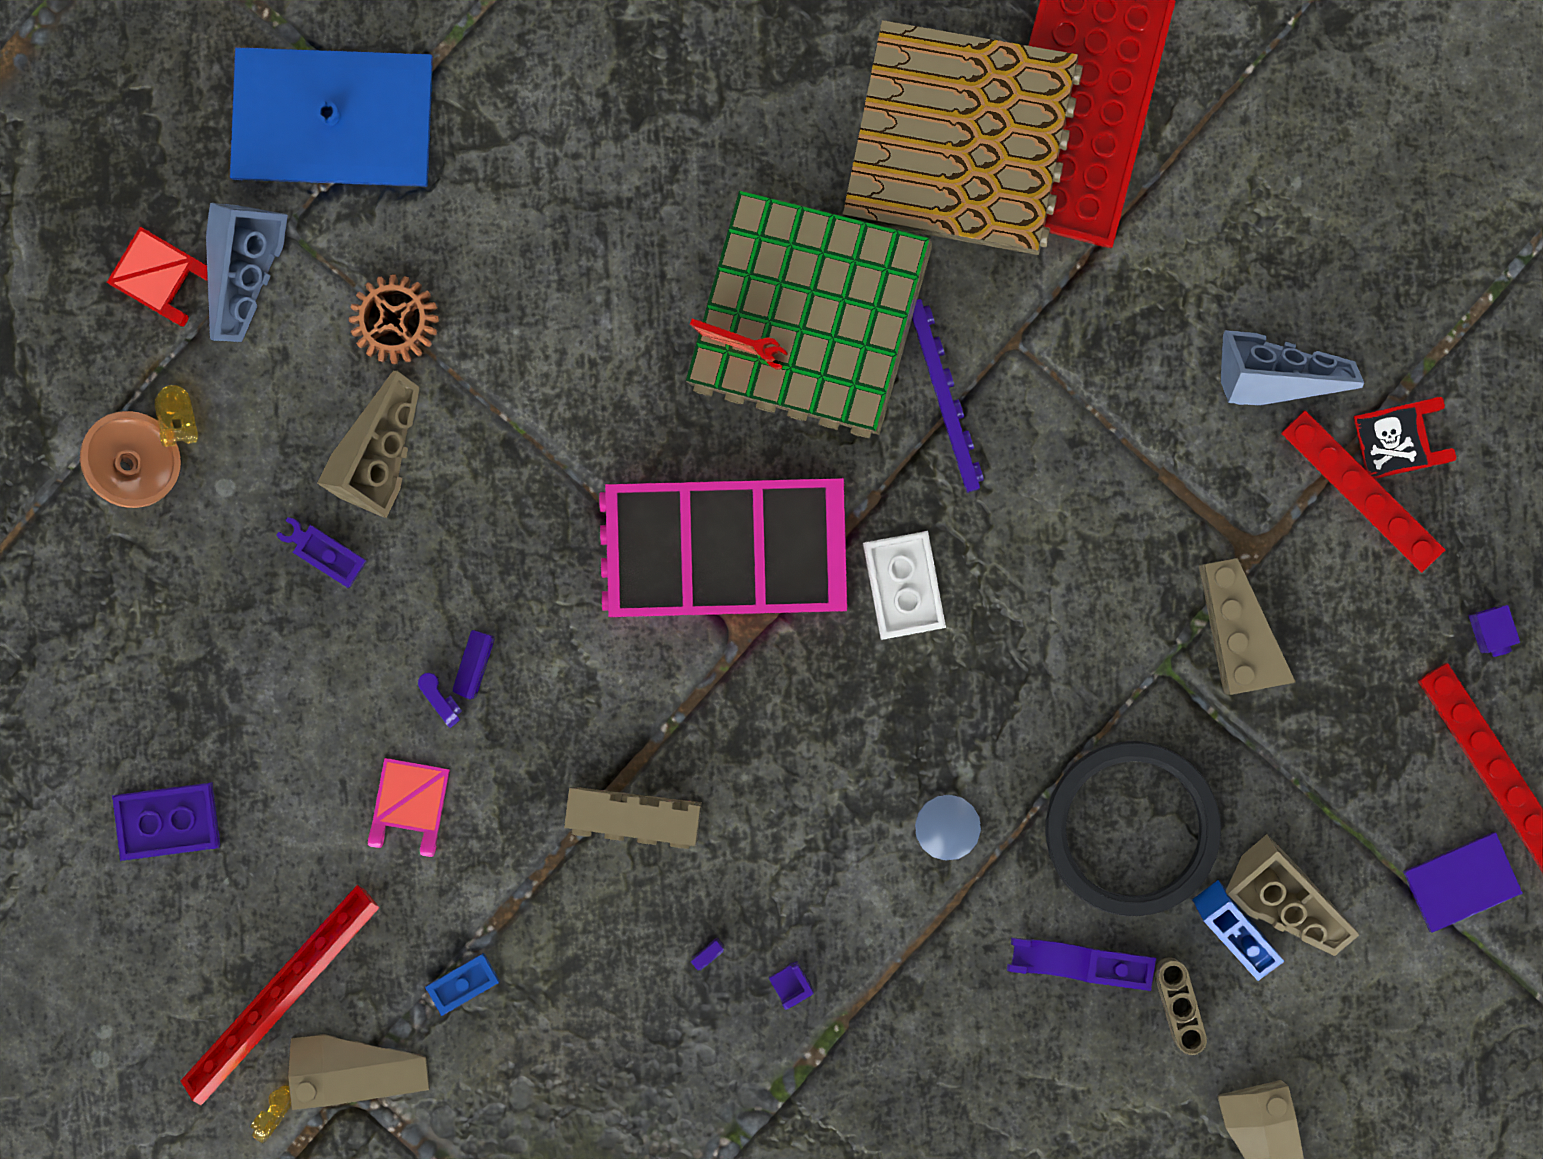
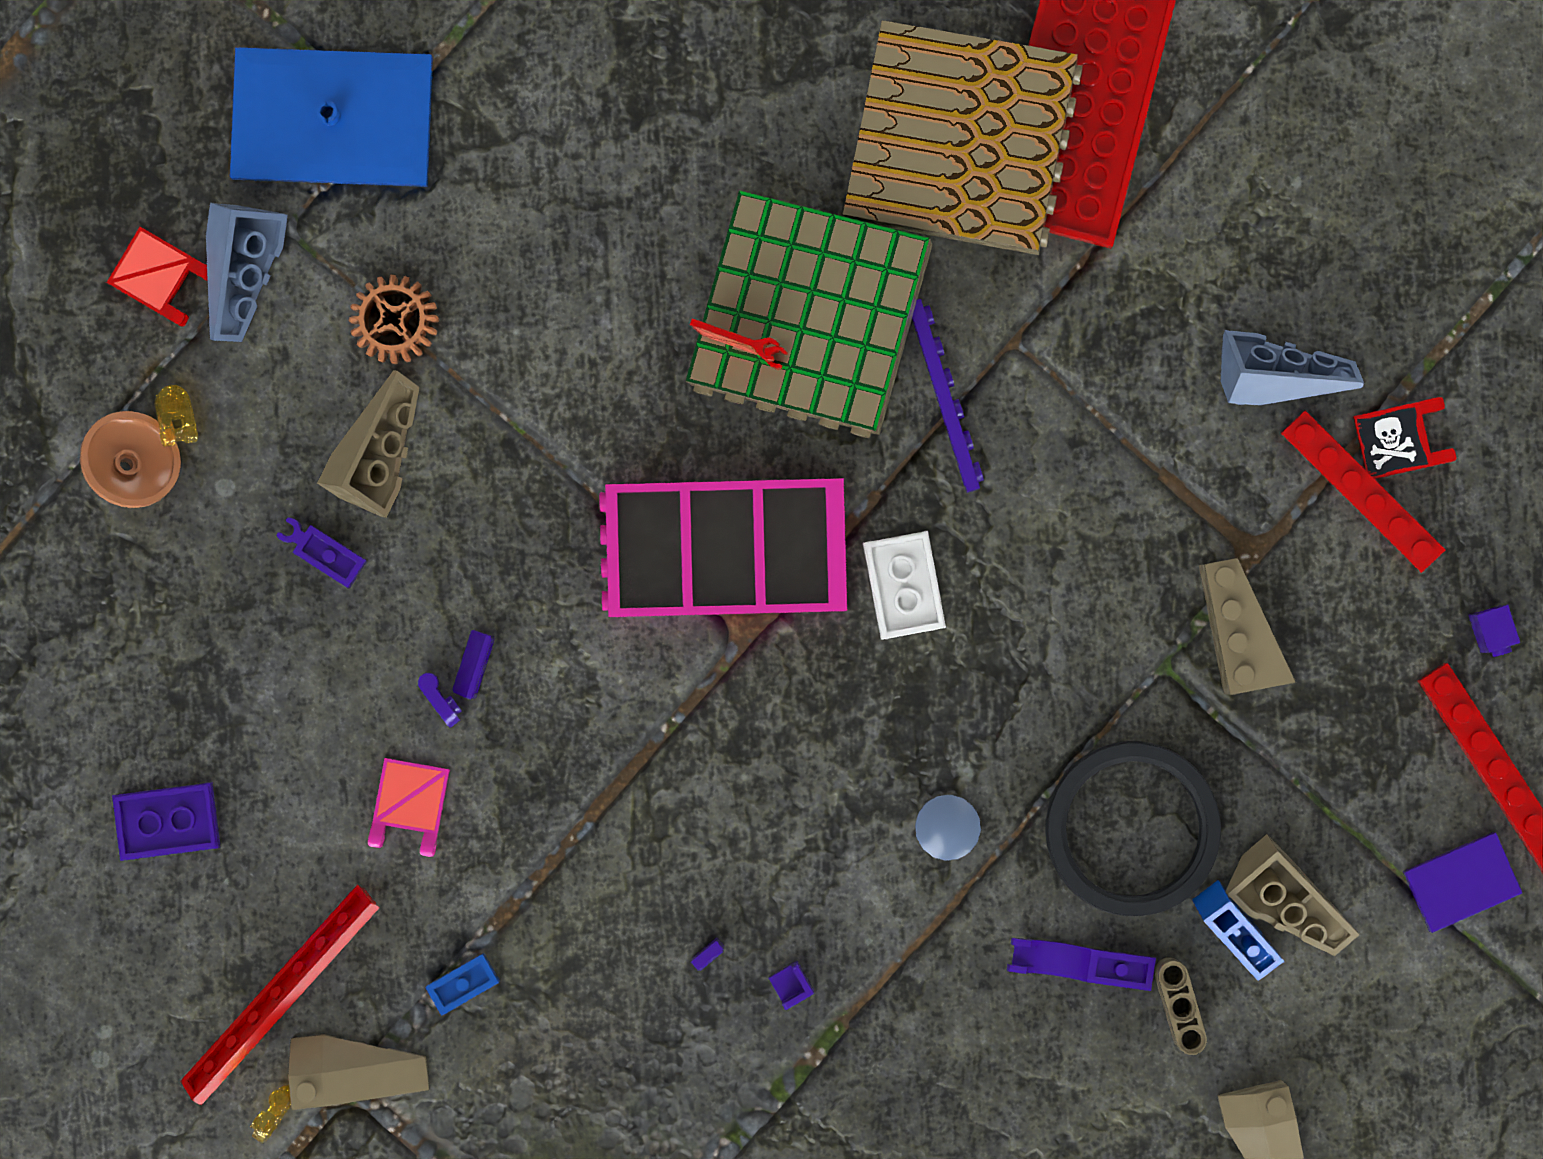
dark tan wedge [564,787,702,849] -> none

